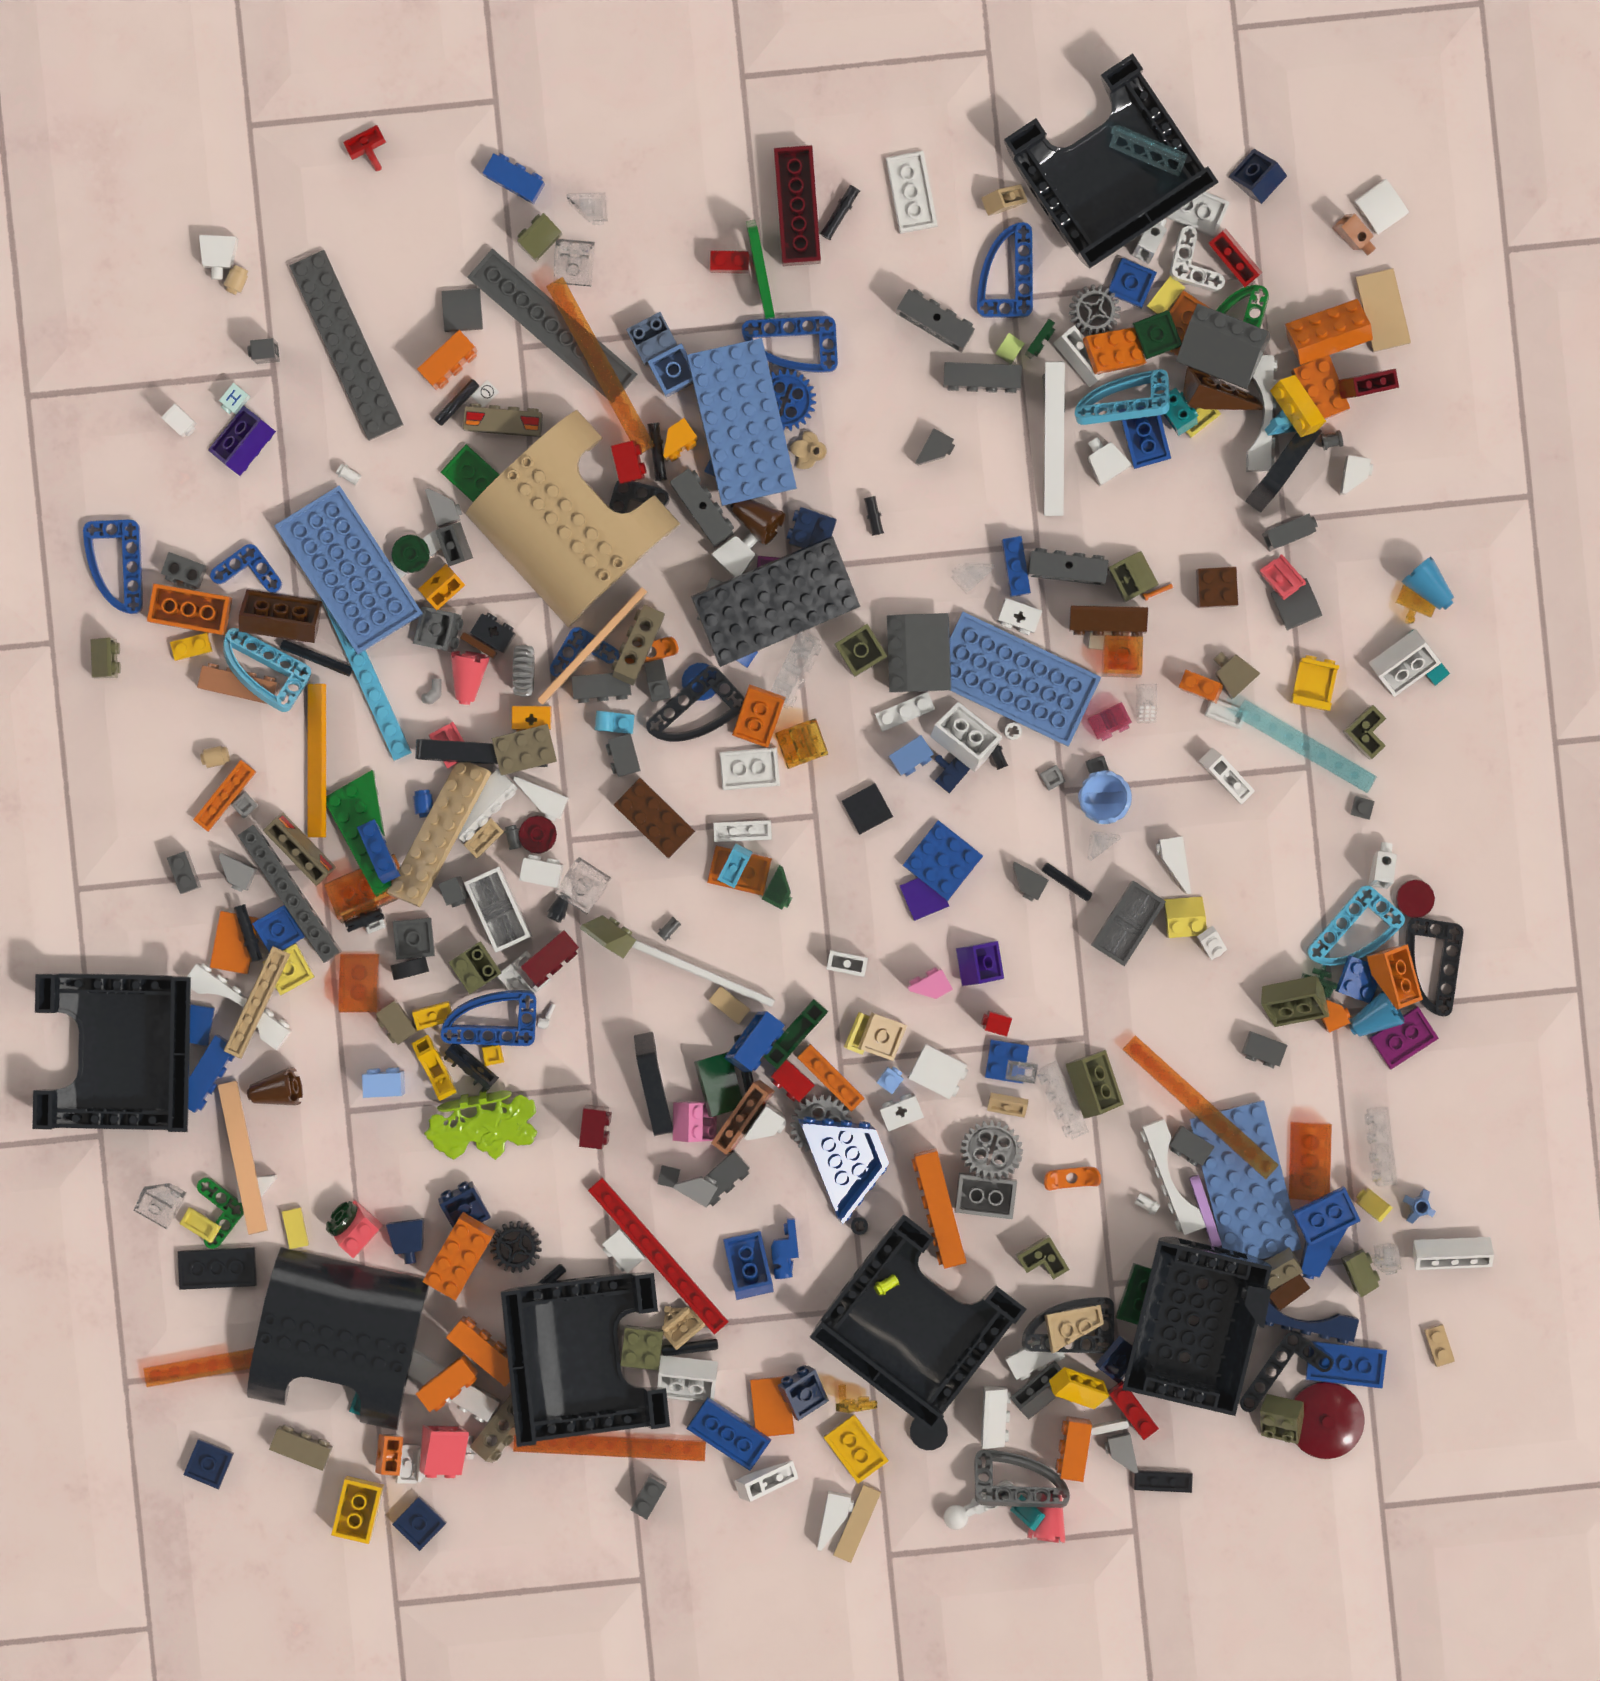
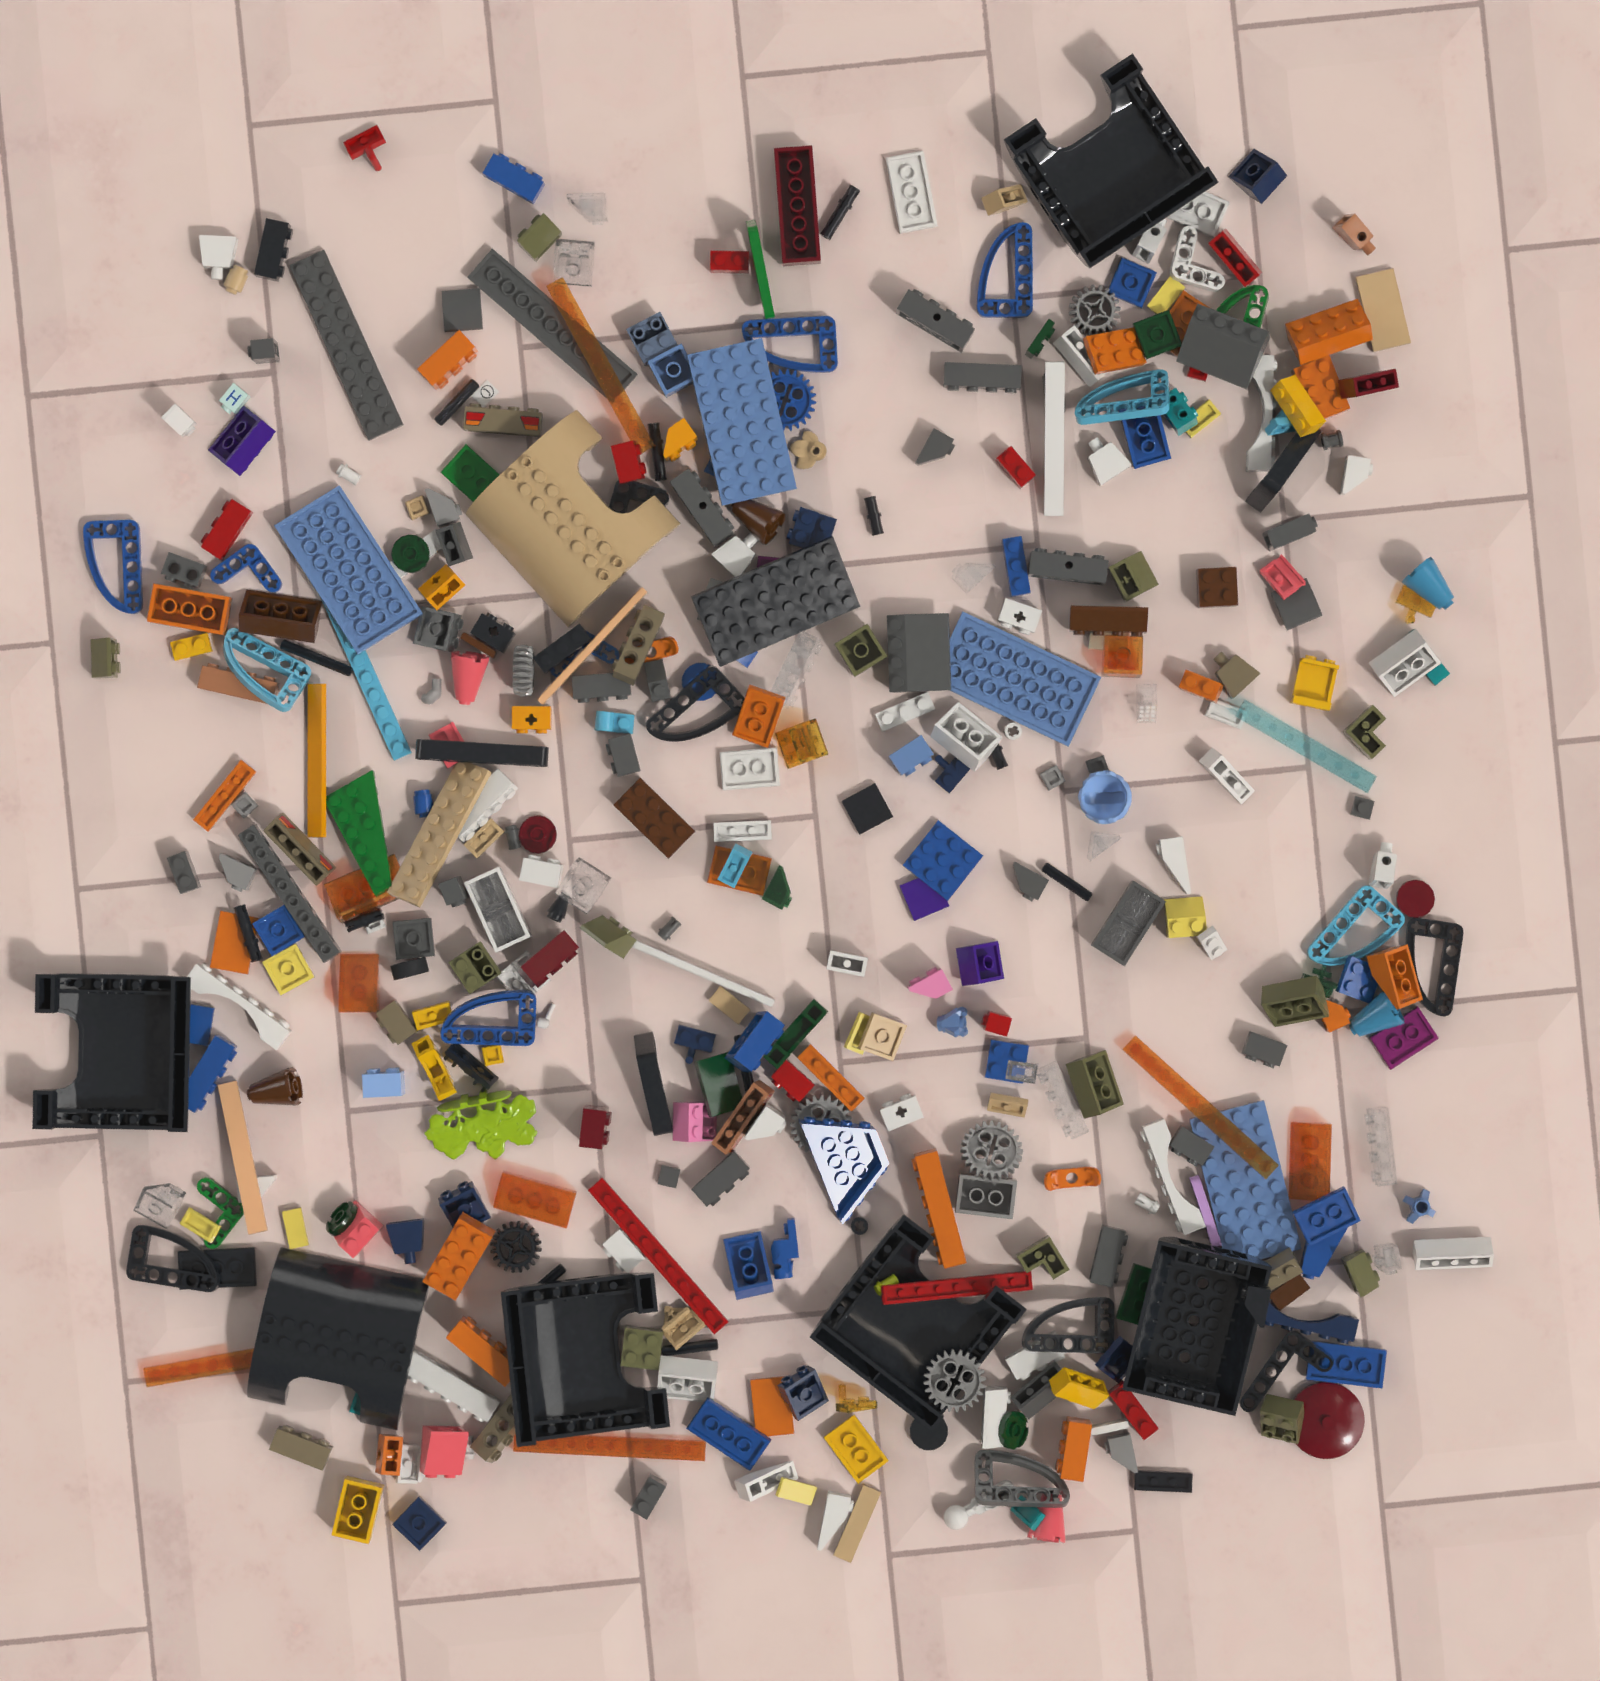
dark blue plate [183,1439,234,1490] -> none
tan brick [200,746,230,768] -> none
tan tile [224,946,291,1059] -> none
blue arch [357,819,401,884] -> none
orange brick [416,1354,478,1412] -> none
dark tan plate [491,724,557,776] -> none
white slope [513,776,569,821] -> none
light grey slope [673,1176,718,1207] -> none
light blue brick [876,1066,904,1094] -> none
white brick [908,1043,968,1099] -> none
yellowish green brick [995,333,1025,364] -> none
tan wing [1044,1305,1104,1353] -> none
clear pink brick [1087,702,1132,741] -> none
clear light blue fence [1109,125,1188,176] -> none
orange piece [1142,583,1173,601] -> none
reddish brown wedge [1183,366,1264,410] -> none
white slope [1354,179,1409,234] -> none
light yellow slope [1355,1188,1393,1222] -> none
tan plate [1424,1324,1455,1367] -> none
none -> black beam [126,1225,220,1292]
none -> red brick [201,499,253,561]
none -> black brick [254,218,293,282]
none -> tan tile [405,495,430,520]
none -> clear orange slope [493,1171,578,1229]
none -> black brick [533,623,592,674]
none -> dark blue plate [674,1024,716,1064]
none -> light yellow tile [775,1477,817,1505]
none -> red tile [881,1271,1033,1305]
none -> light grey gear [923,1349,986,1413]
none -> medium blue rock [937,1007,968,1037]
none -> red brick [996,446,1036,489]
none -> dark green tile [998,1411,1029,1450]
none -> dark grey brick [1089,1224,1128,1288]

